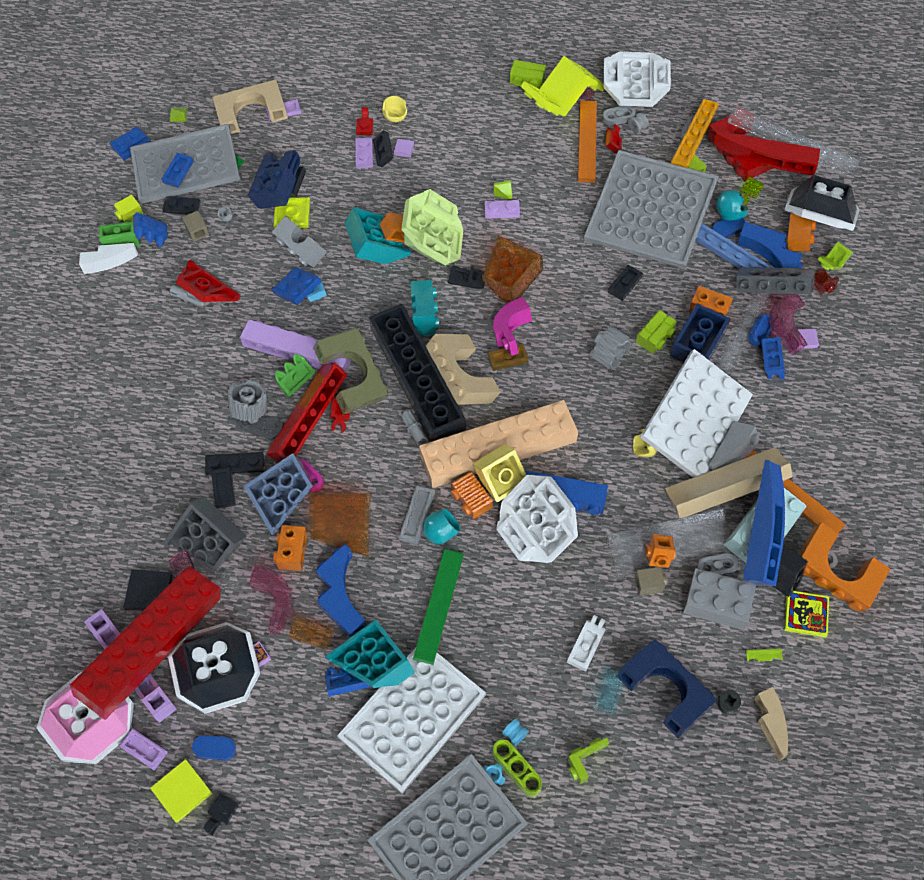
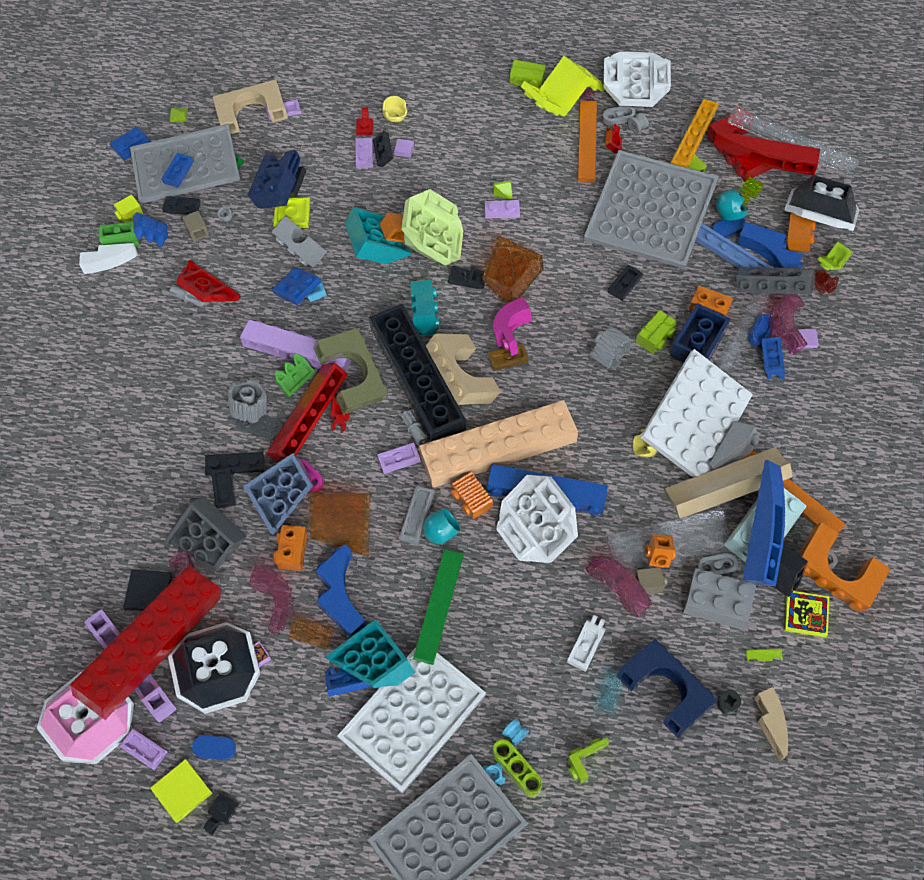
light yellow slope [473,444,526,502] -> none
none -> lavender plate [377,443,420,474]
none -> clear pink arch [585,556,652,617]

